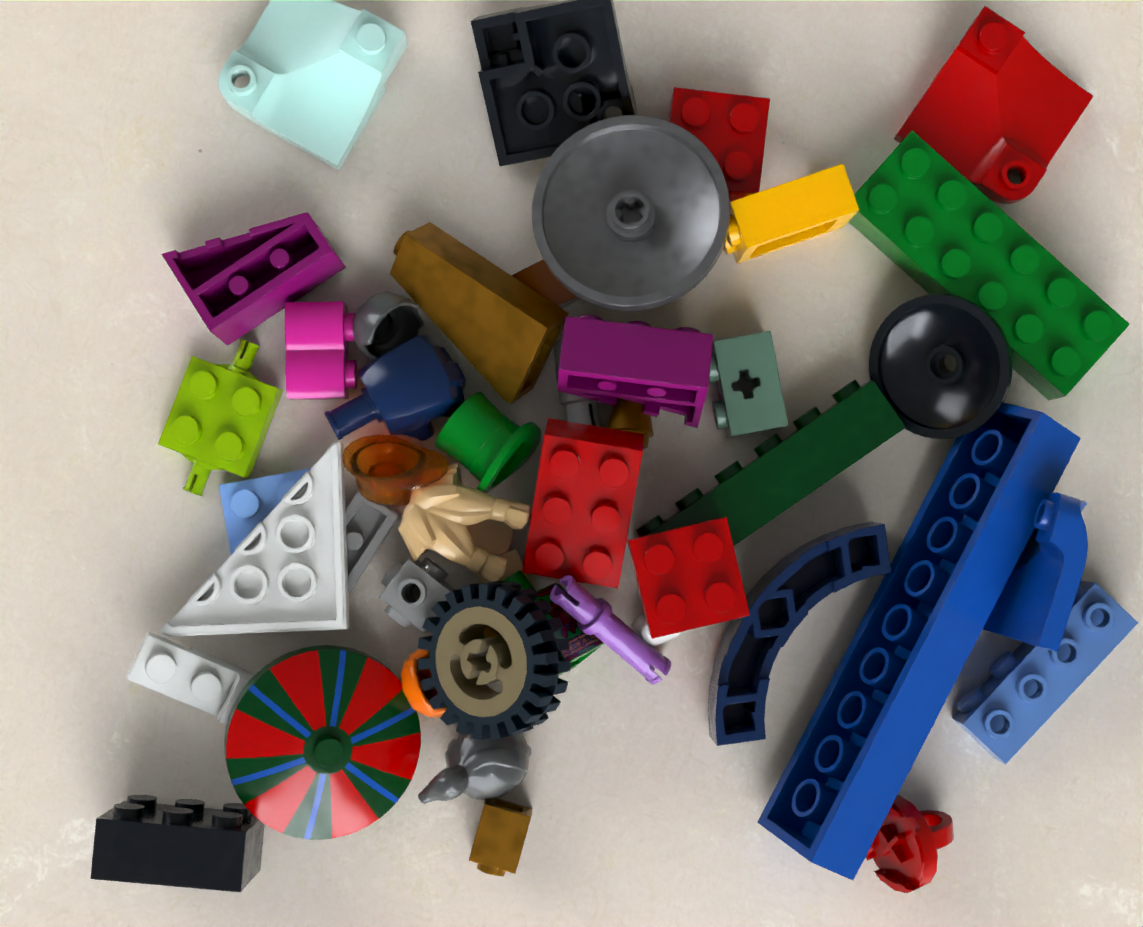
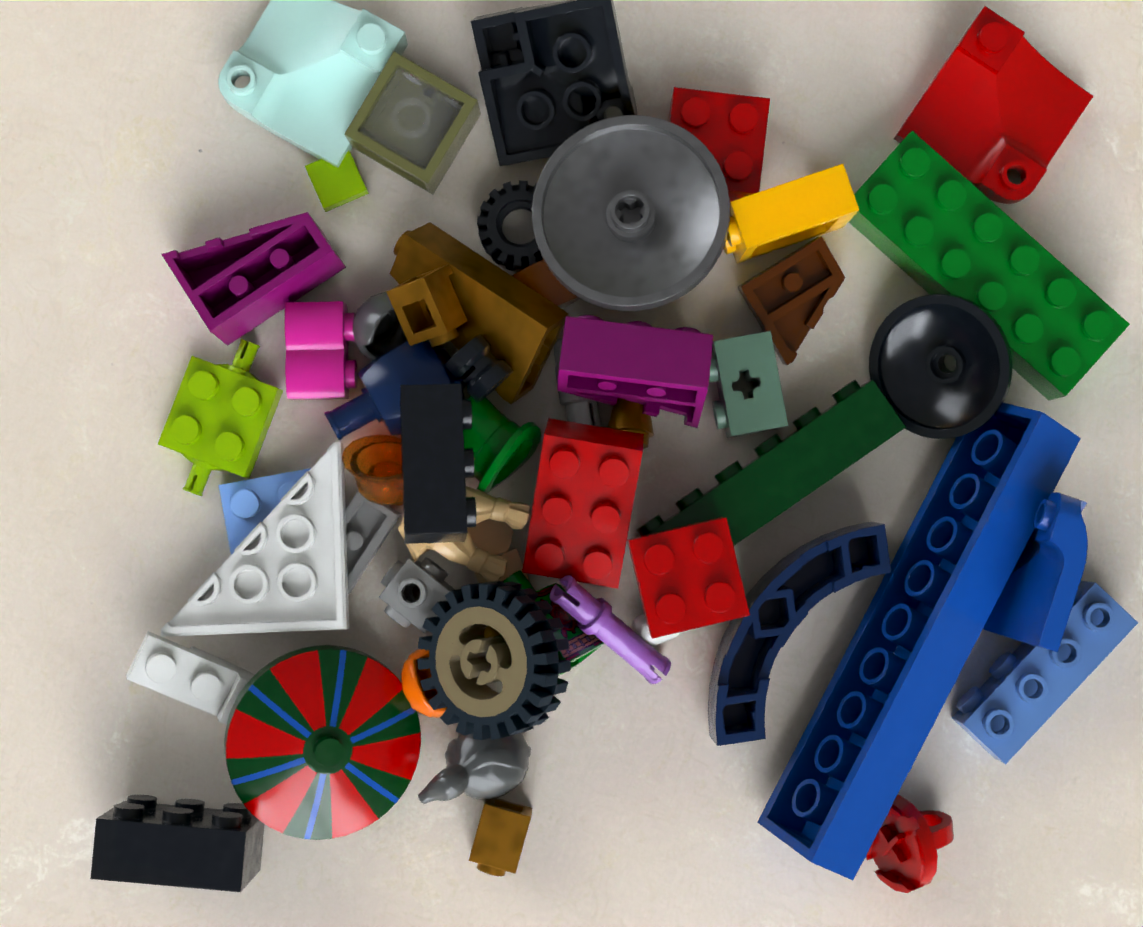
none -> lime tile [305,150,369,212]
none -> piece [344,51,481,195]
none -> pearl gold brick [386,264,468,347]
none -> black brick [400,384,476,544]
none -> black wheel [445,334,513,403]
none -> black tyre [477,180,543,271]
none -> reddish brown wing [737,237,846,365]

